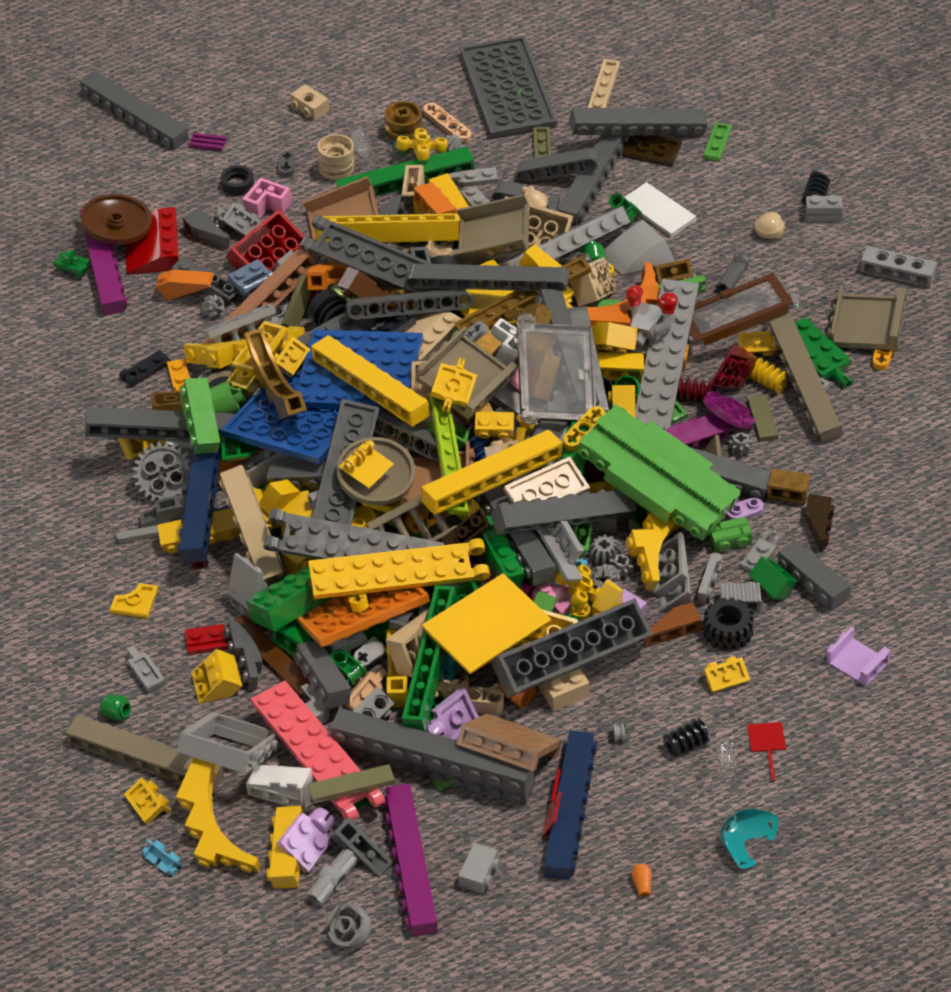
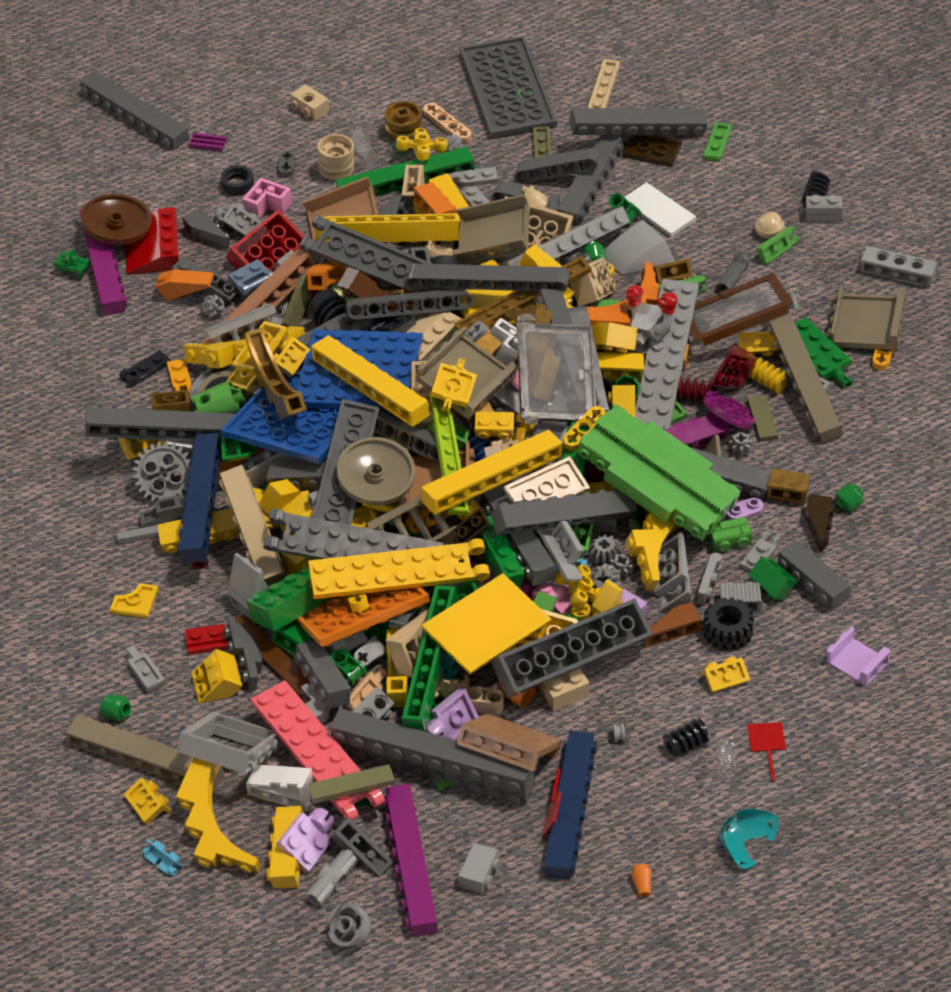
bright green wedge [180,378,220,454] -> none
yellow hinge [339,440,394,489] -> none
none -> bright green hinge [756,225,799,264]
none -> green head [835,484,864,512]

